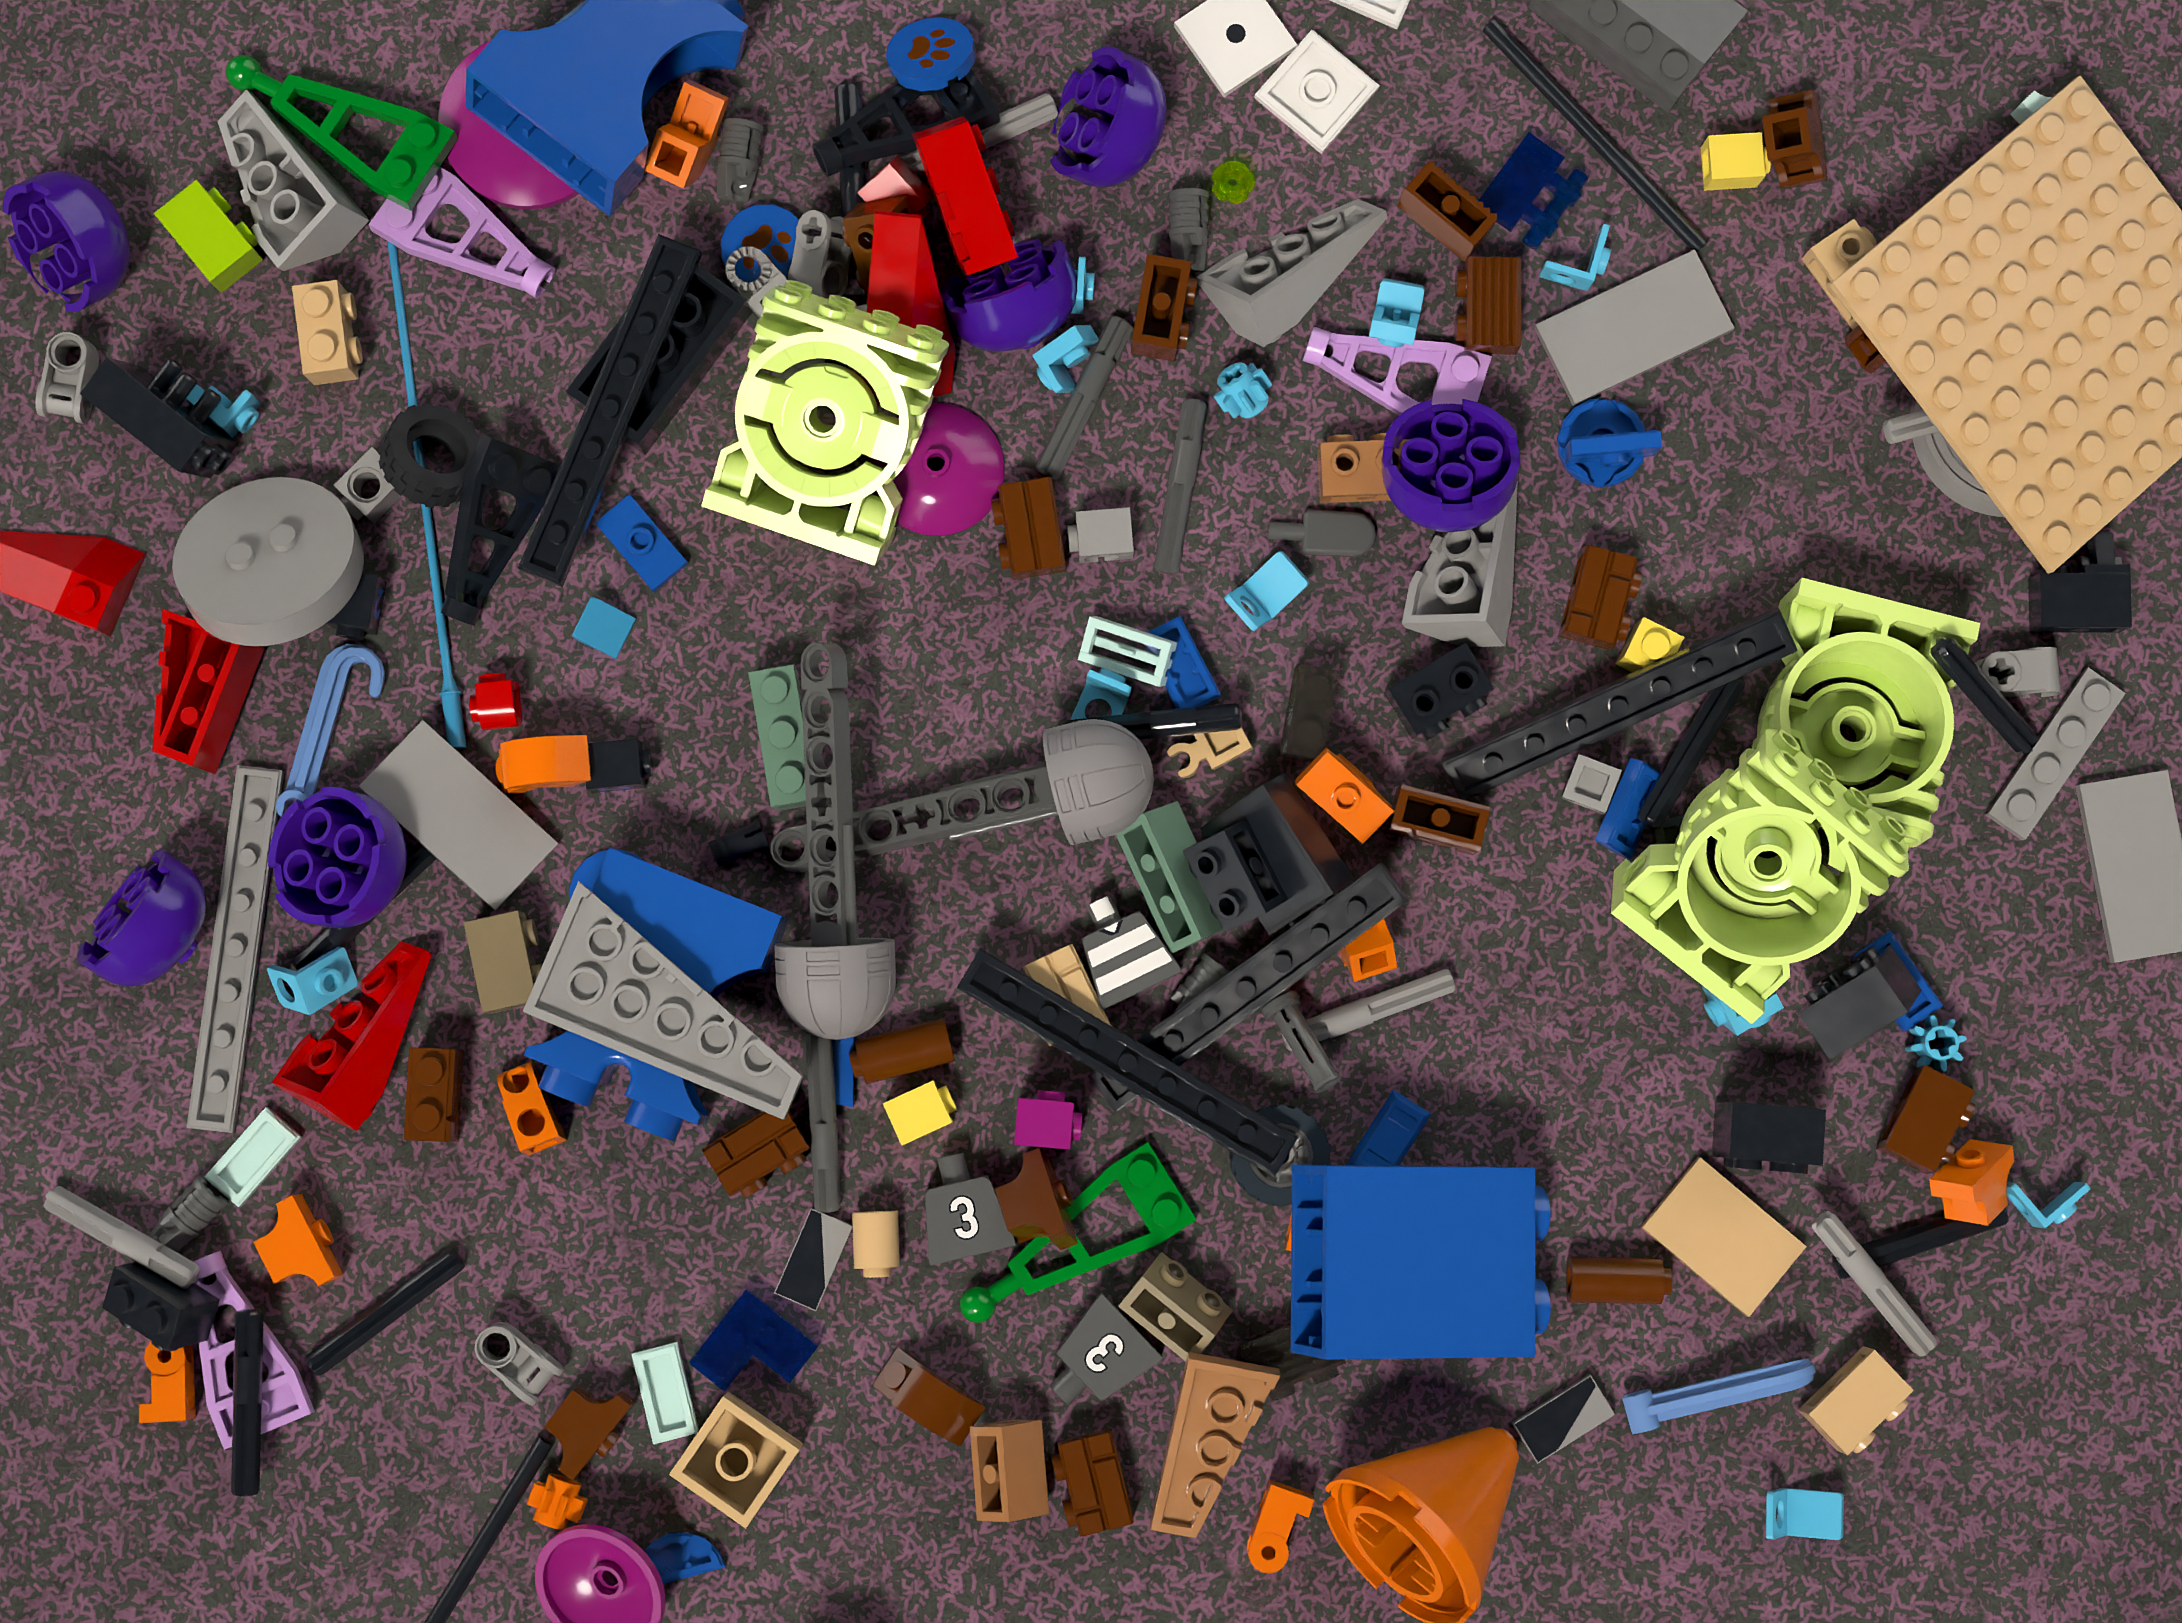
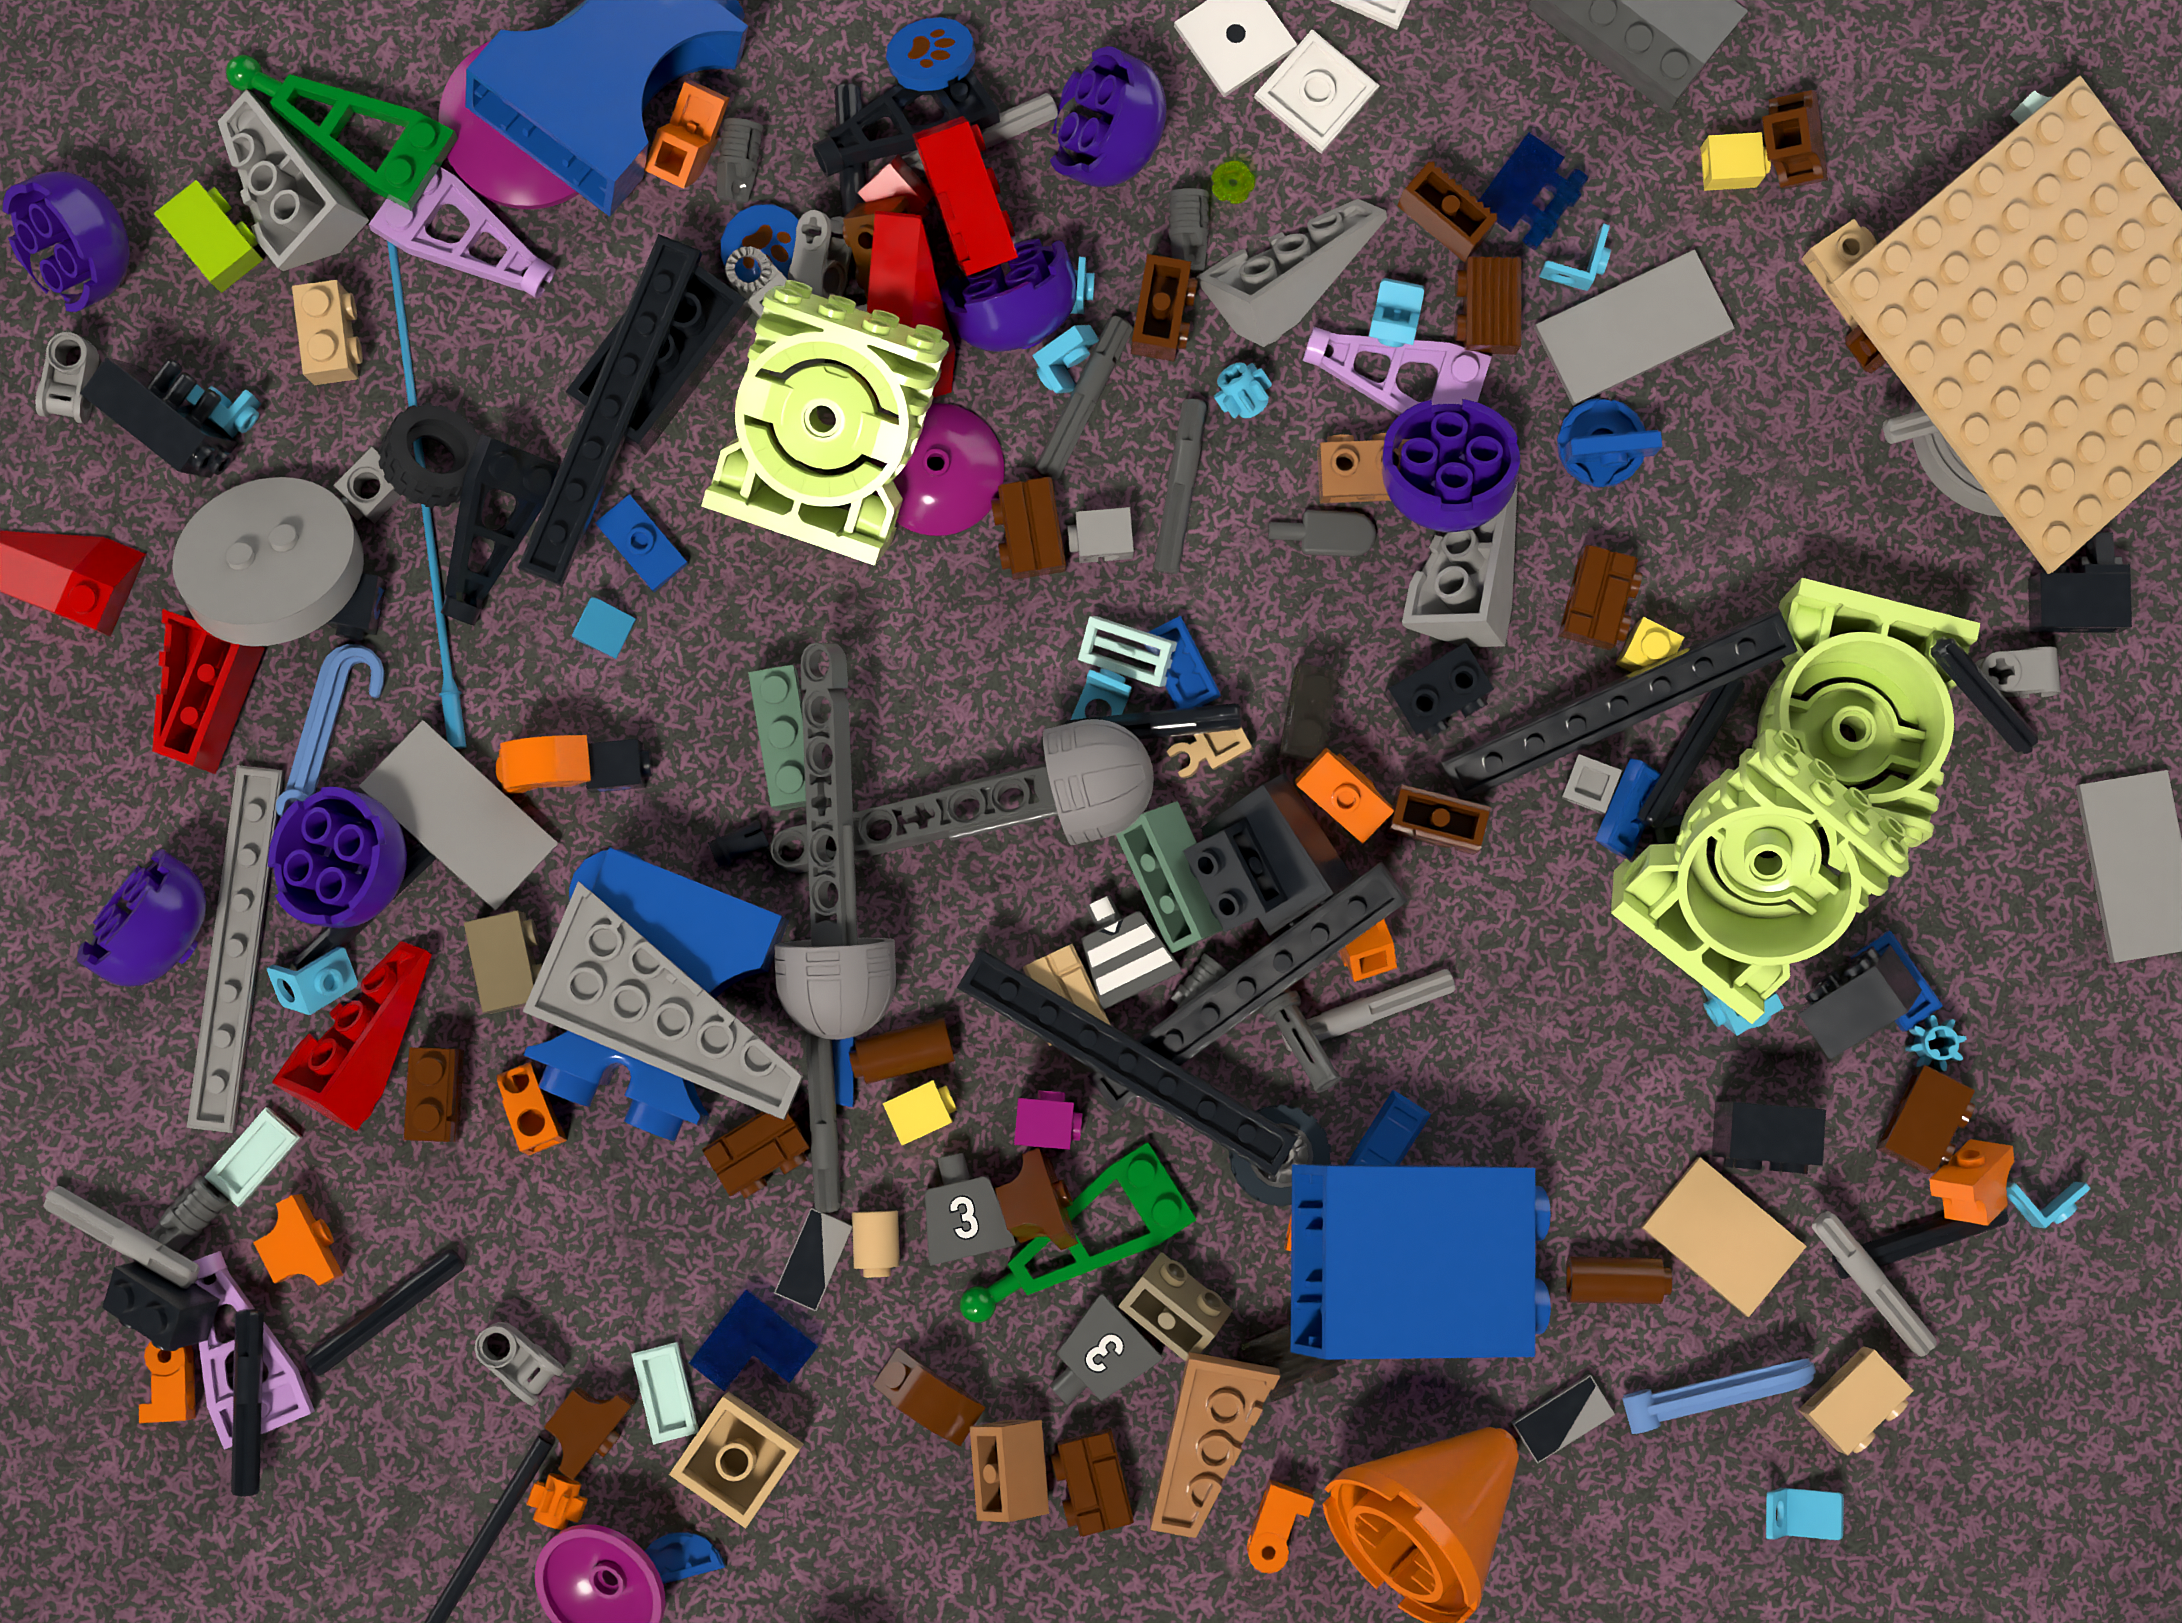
red plate [469,673,522,730] -> none
medium azure bracket [1224,551,1309,631] -> none
black piece [1482,19,1709,253] -> none
light grey plate [1985,667,2126,840] -> none

